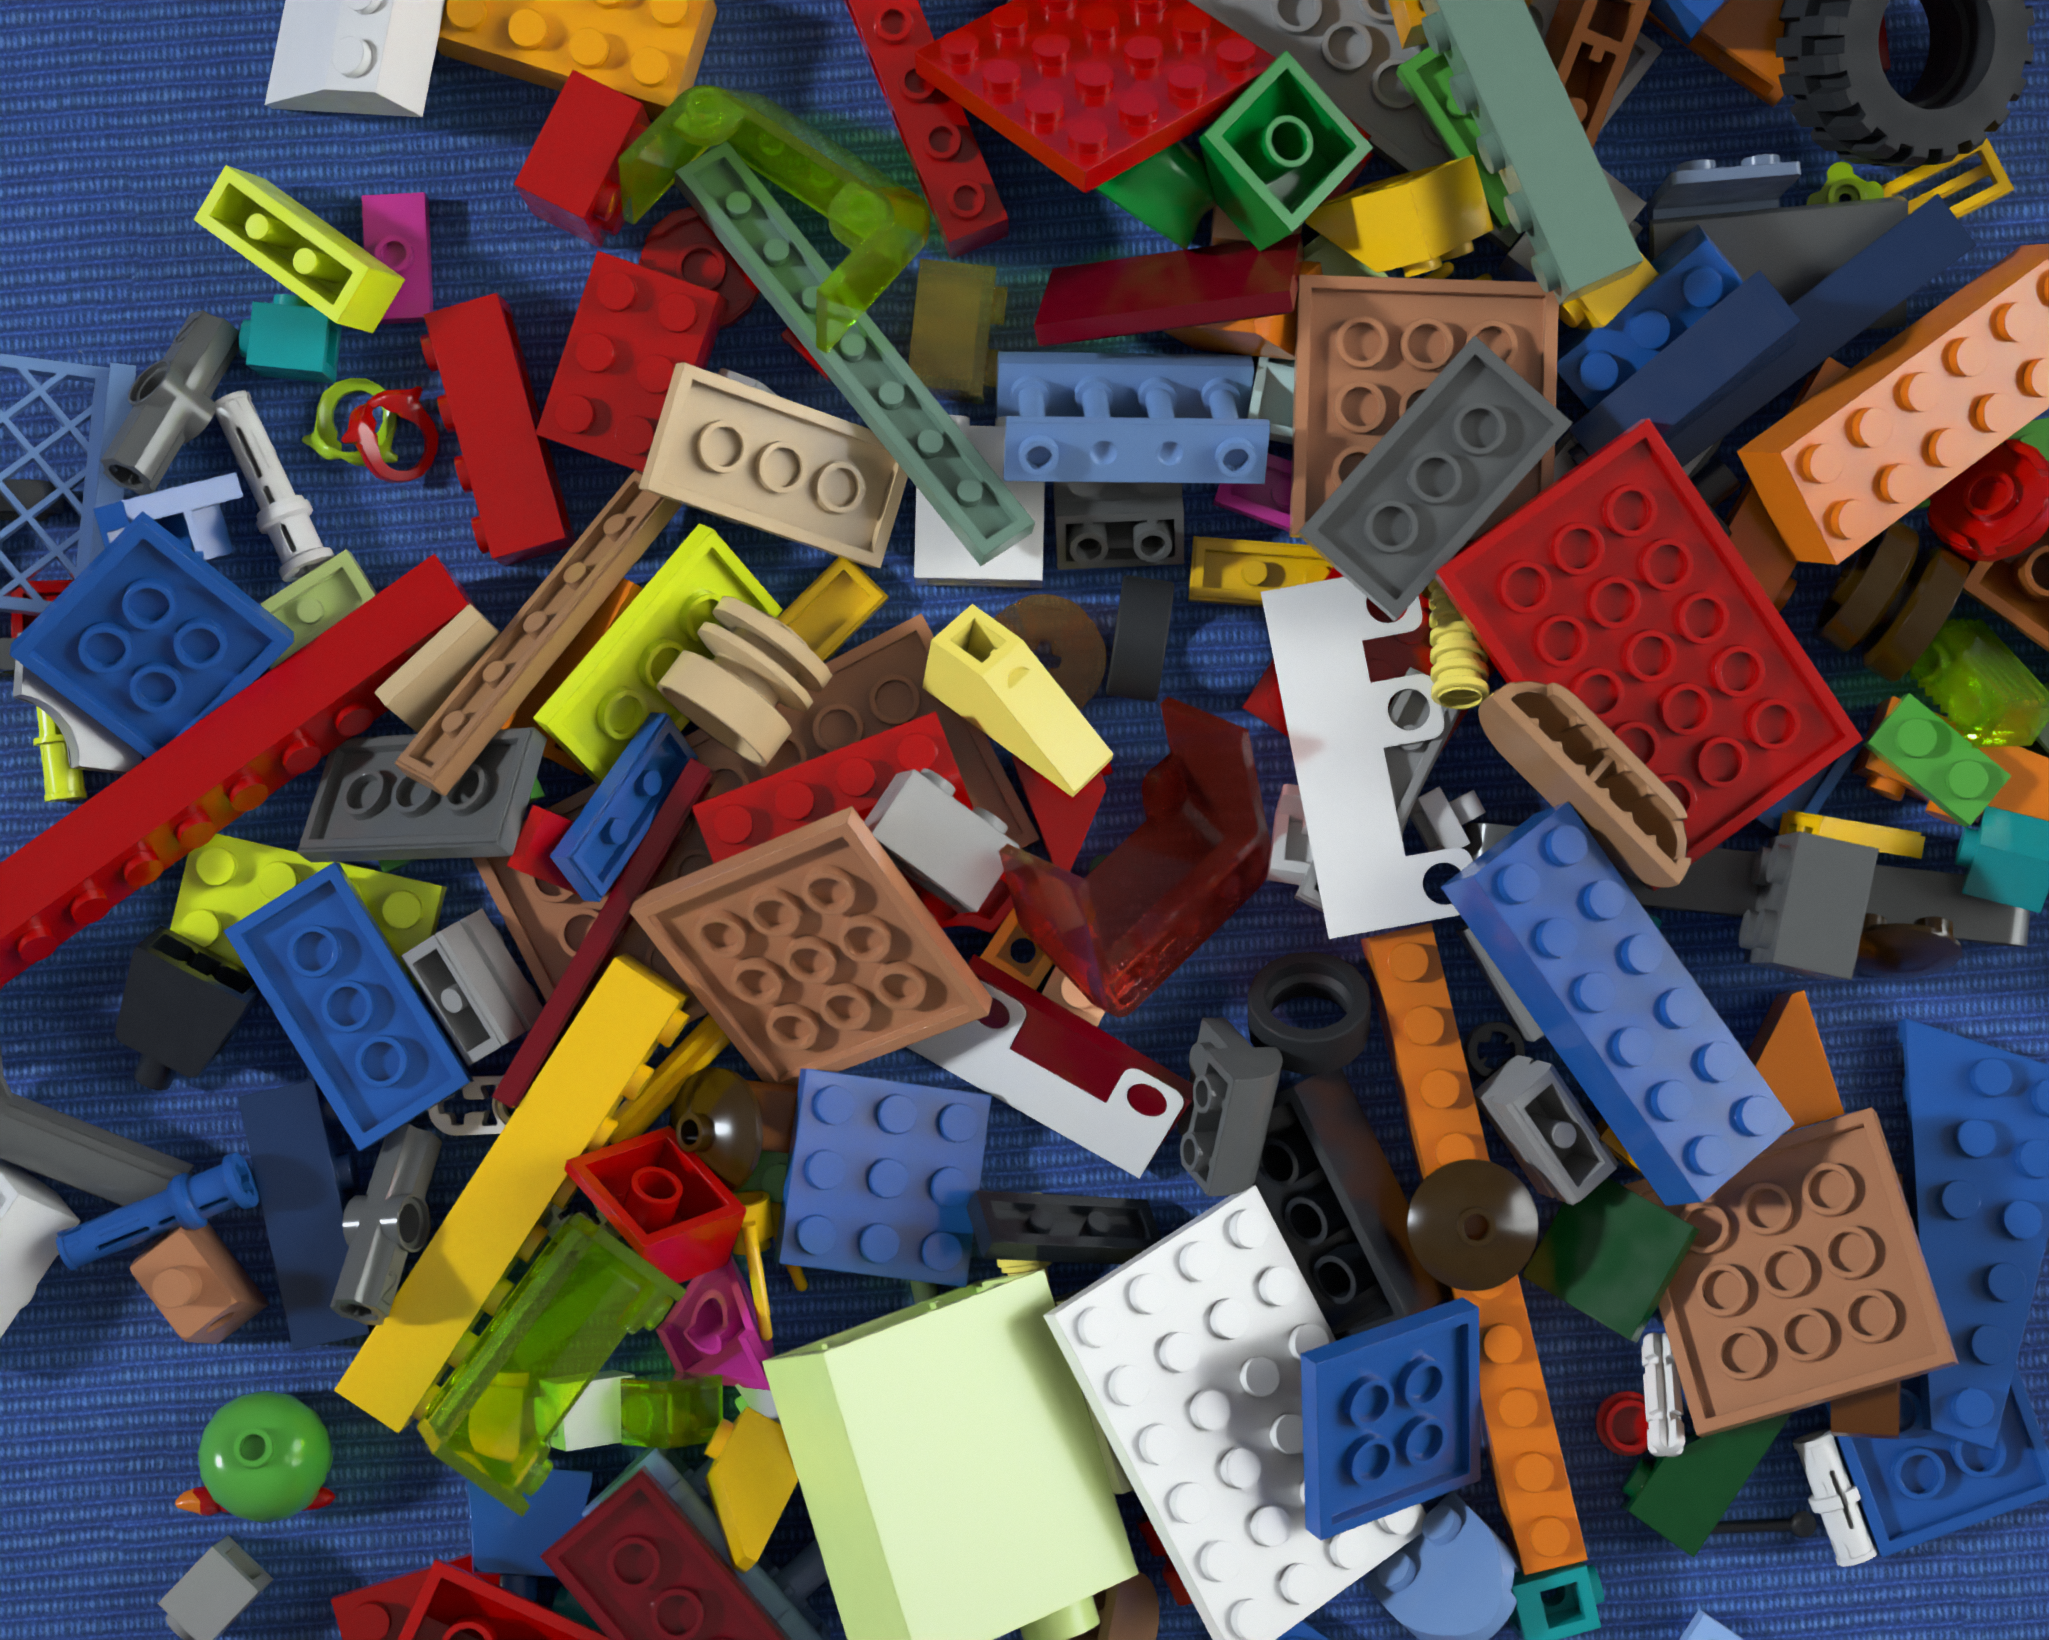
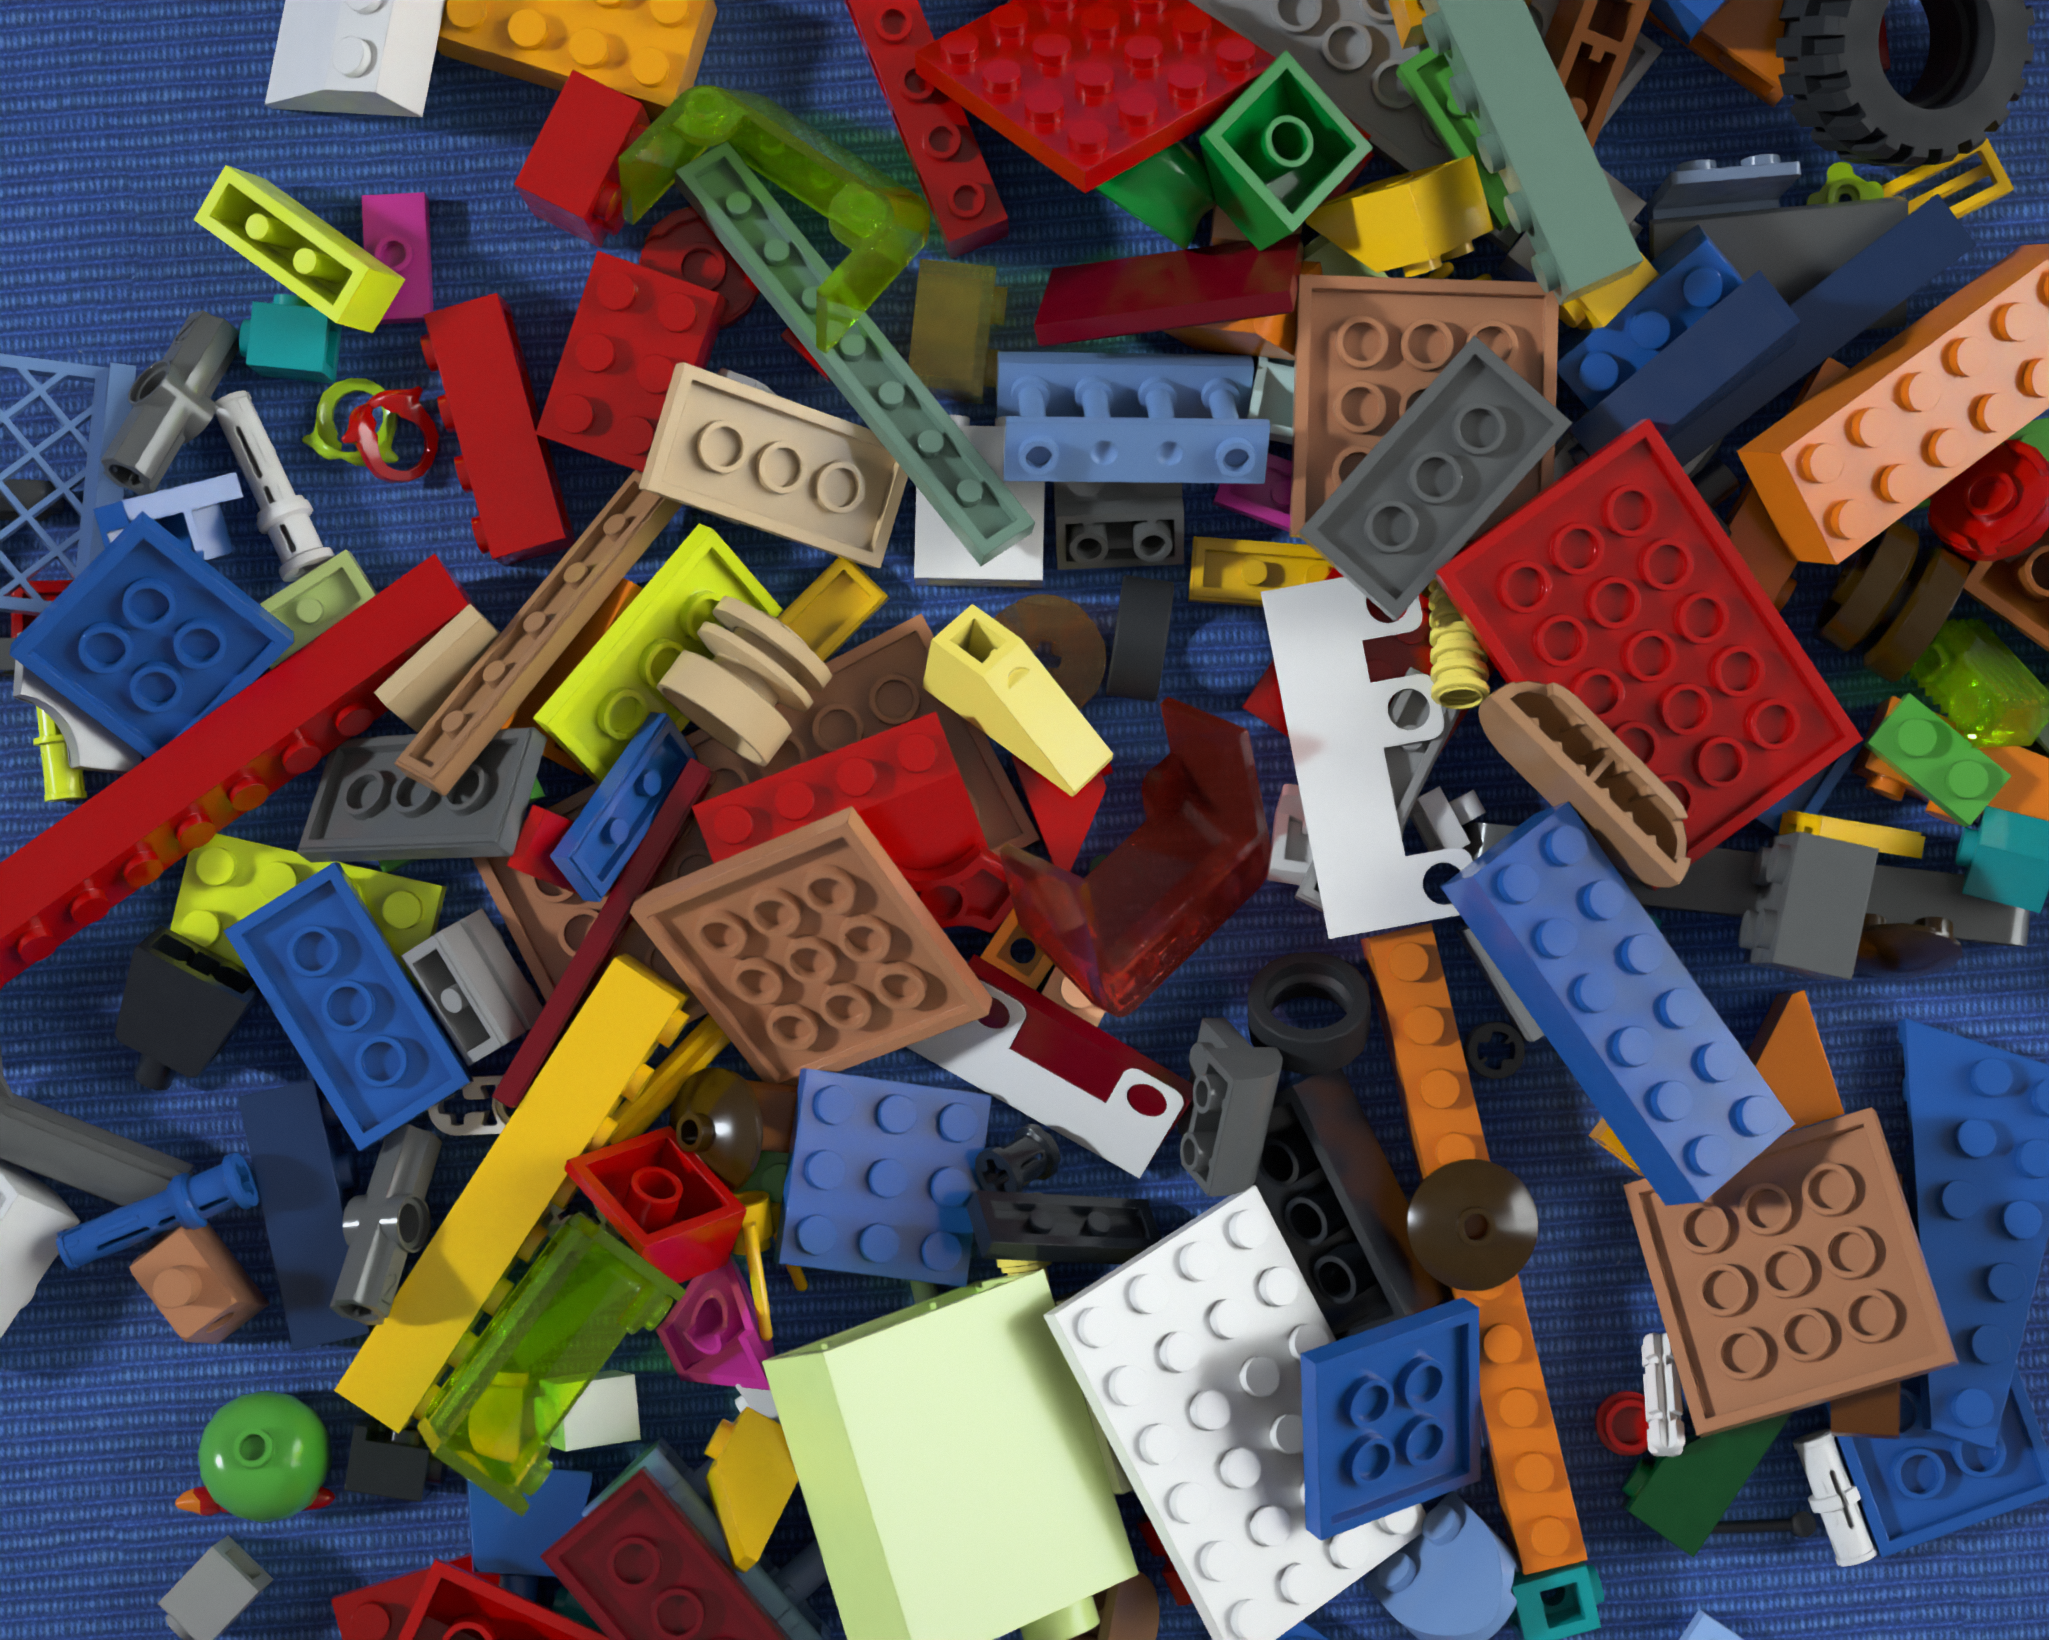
clear neon green brick [621,1371,723,1449] -> none
light grey brick [864,768,1020,913] -> none
light grey brick [1473,1055,1619,1205] -> none
dark green tile [1522,1177,1700,1343] -> none
none -> black brick [344,1416,450,1502]
none -> black bush [975,1124,1061,1193]

